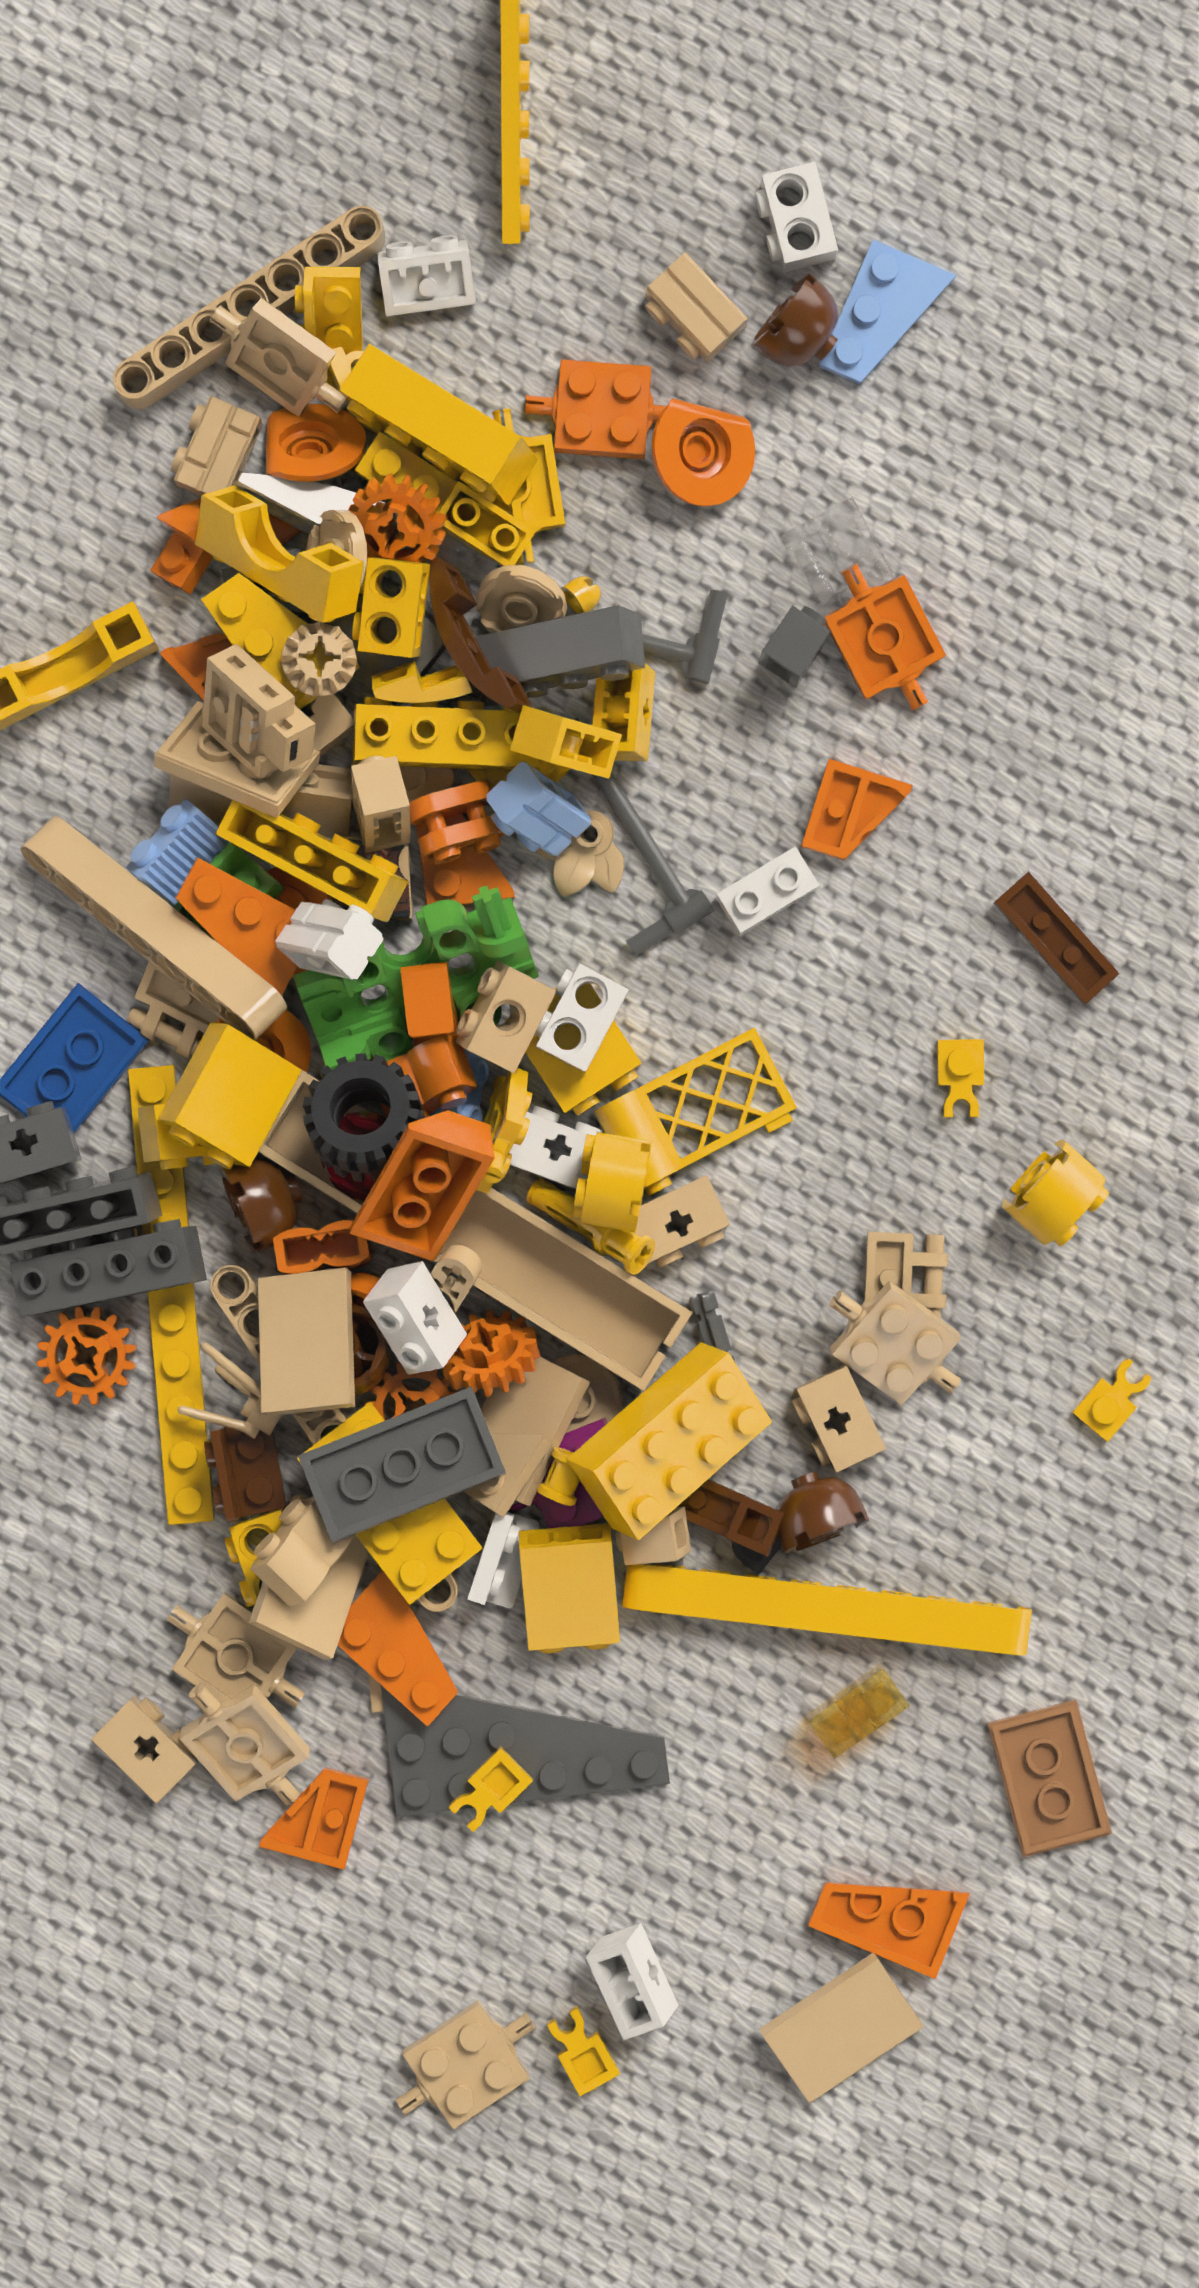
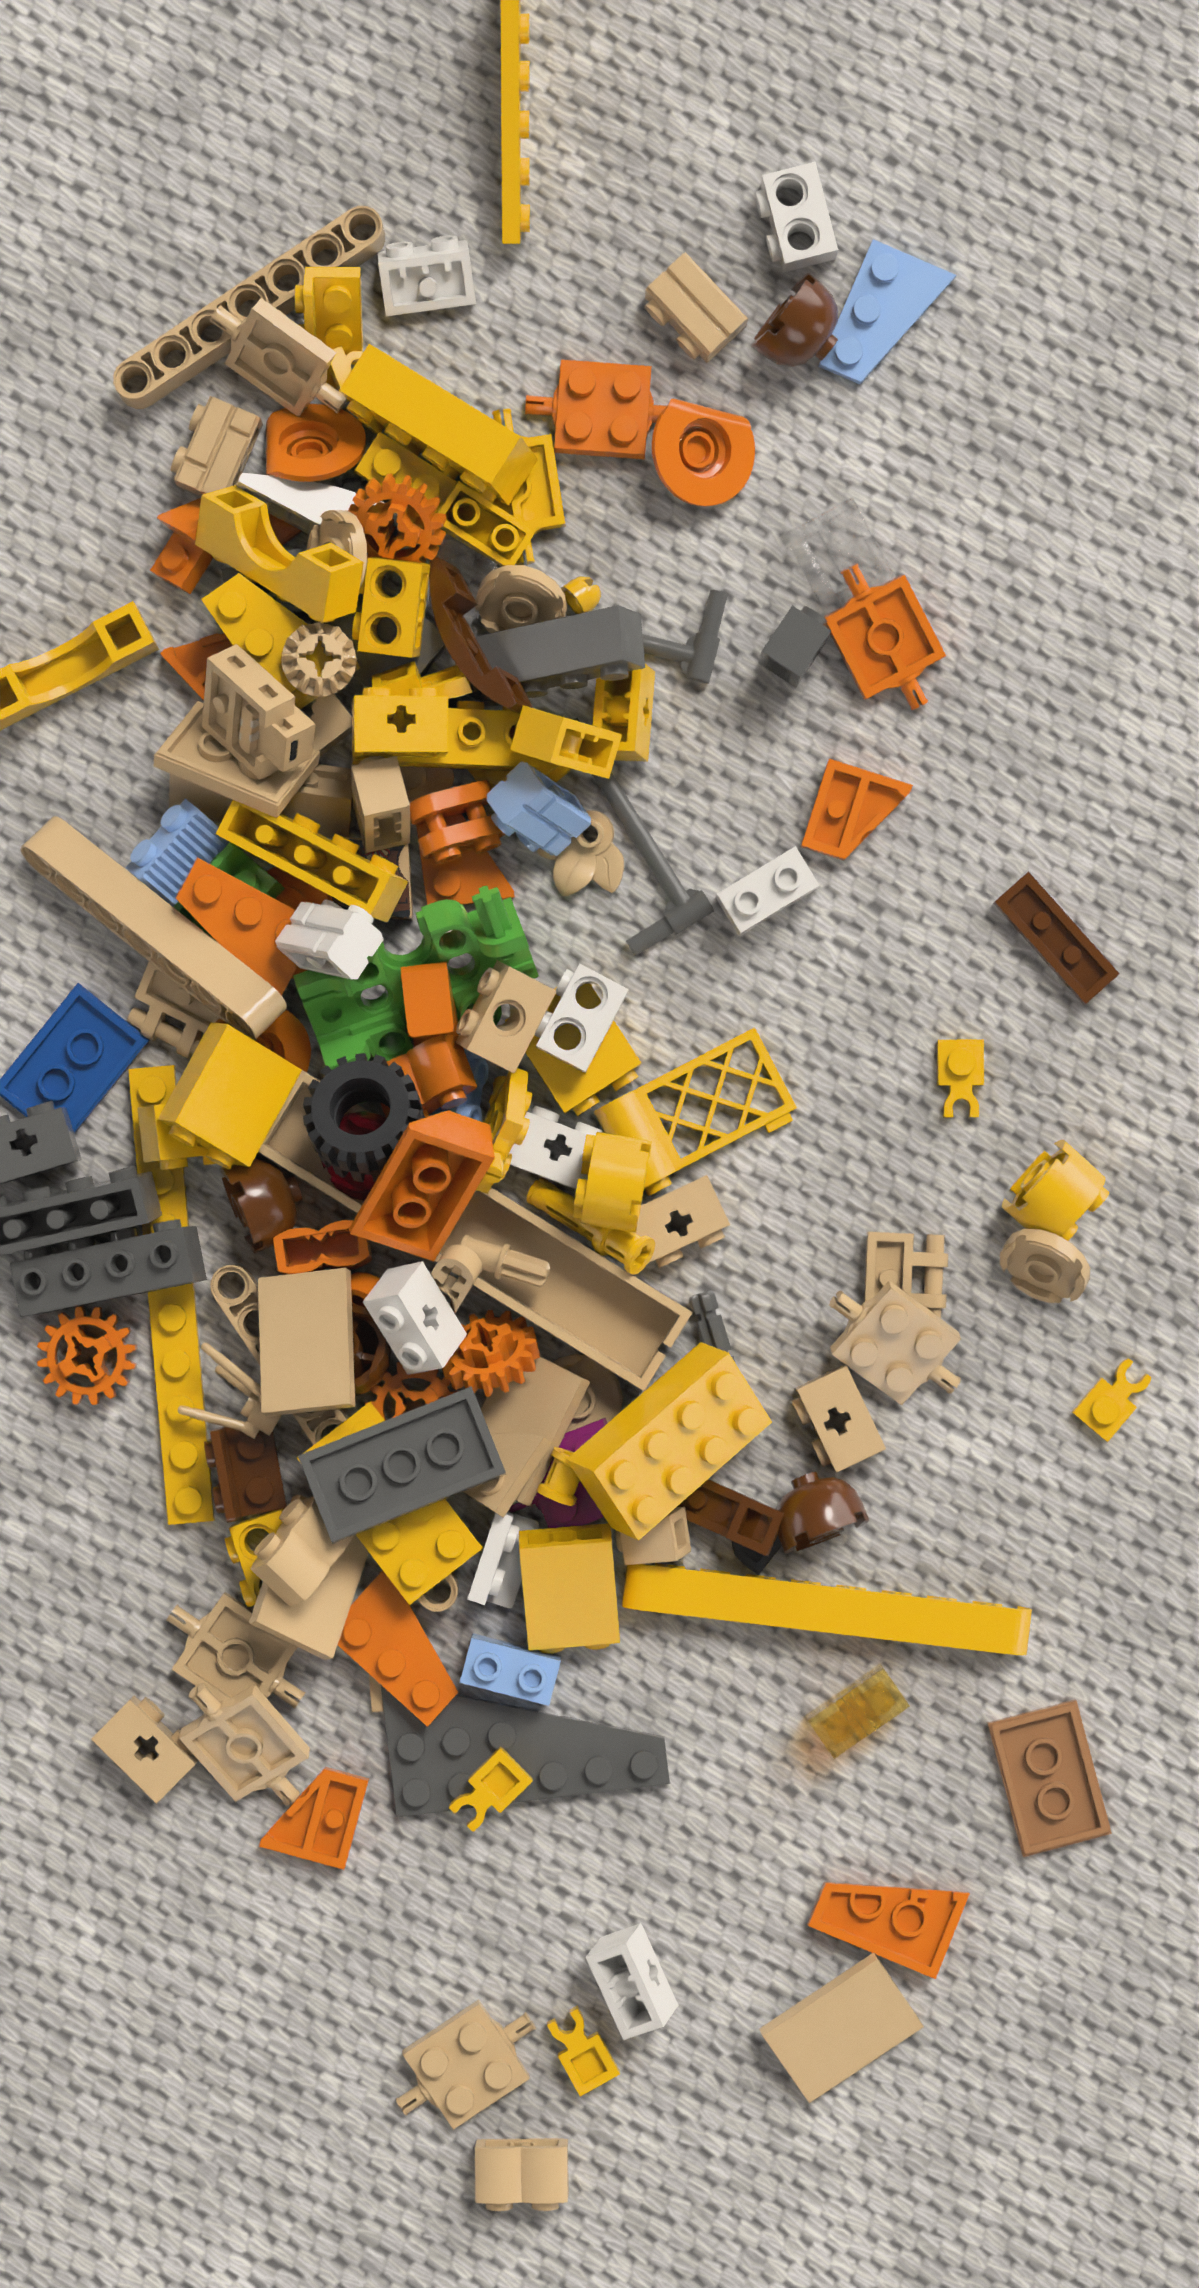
none -> yellow brick [352,687,449,757]
none -> tan axle [460,1234,550,1287]
none -> light blue brick [460,1633,561,1706]
none -> tan brick [475,2138,569,2211]
none -> tan tile [1000,1229,1090,1303]

